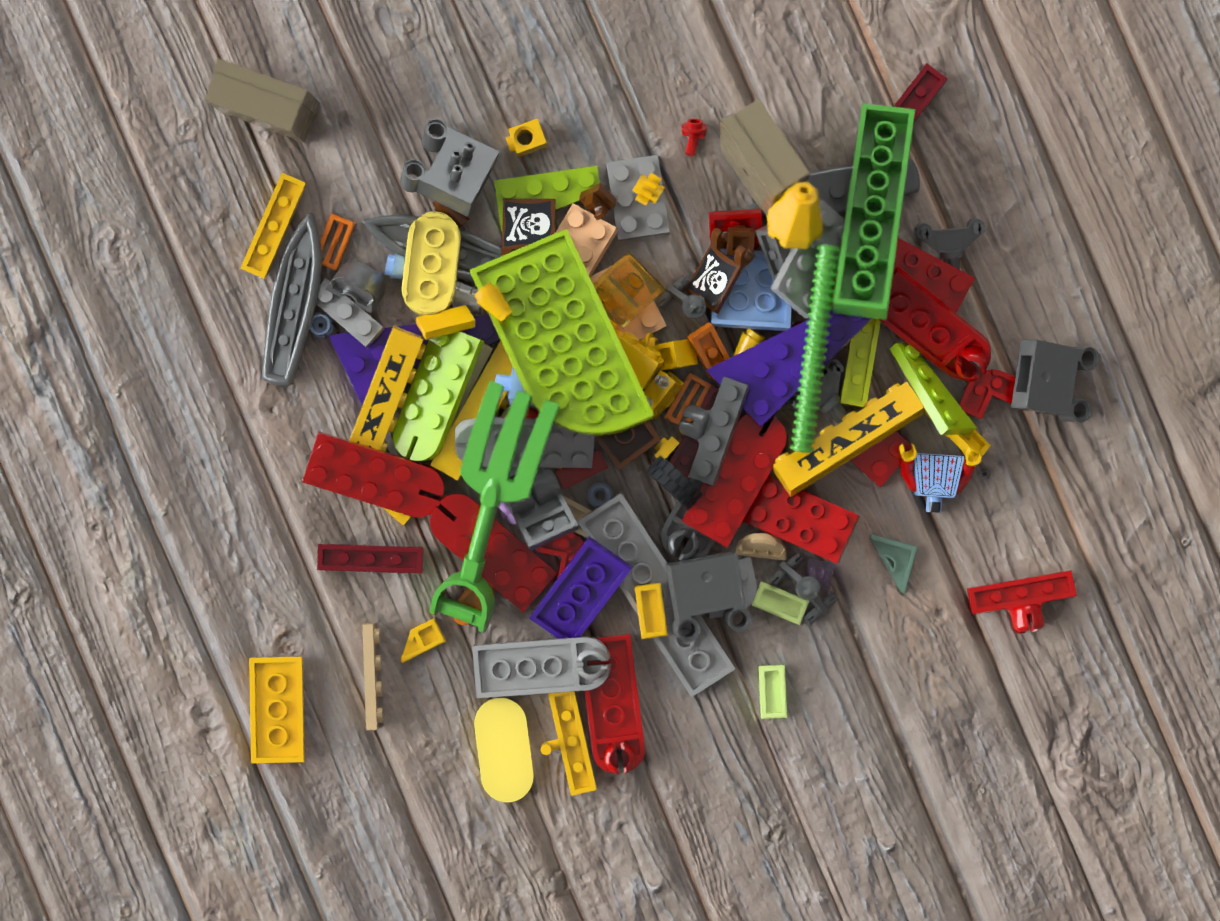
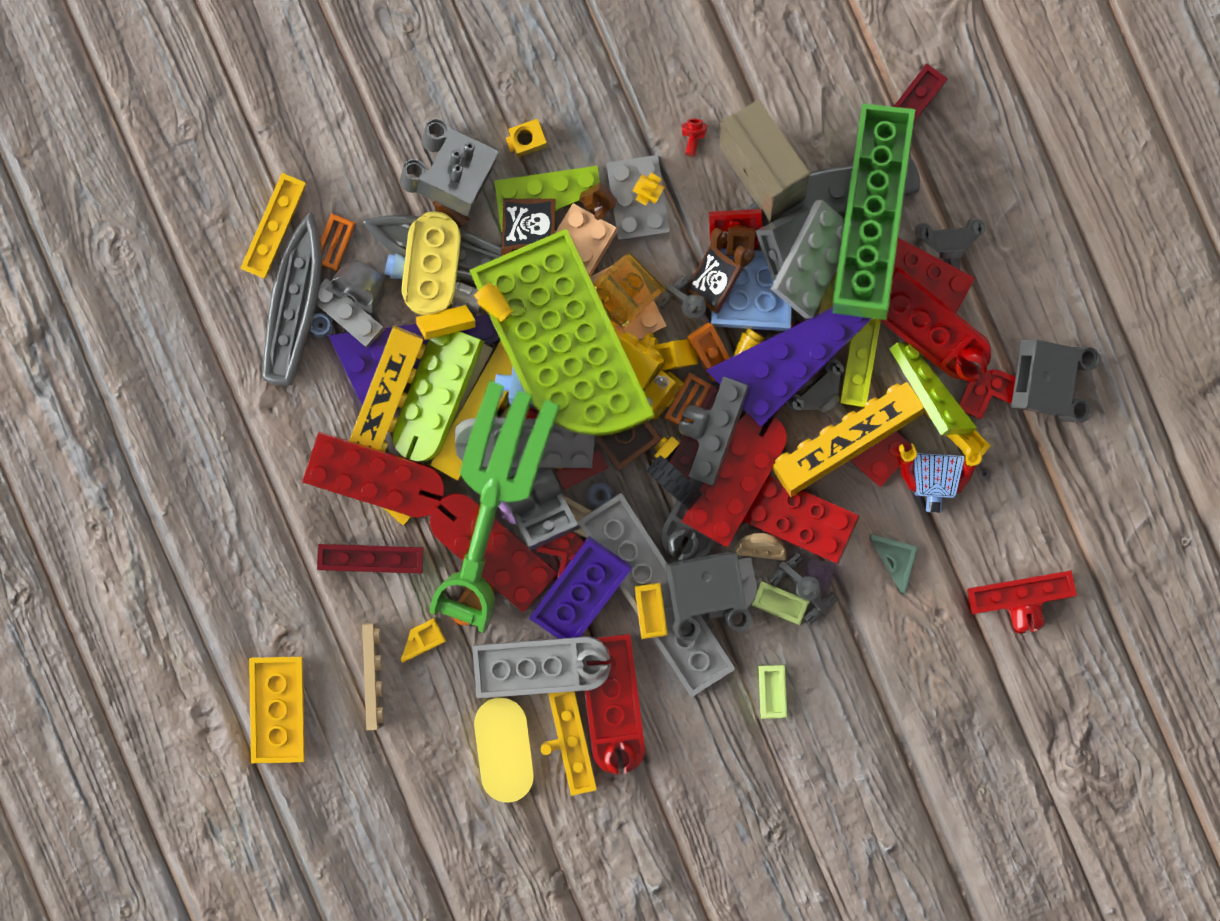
dark tan container [204,58,320,142] -> none
yellow cone [767,182,823,249] -> none
bright green piece [790,244,841,453] -> none

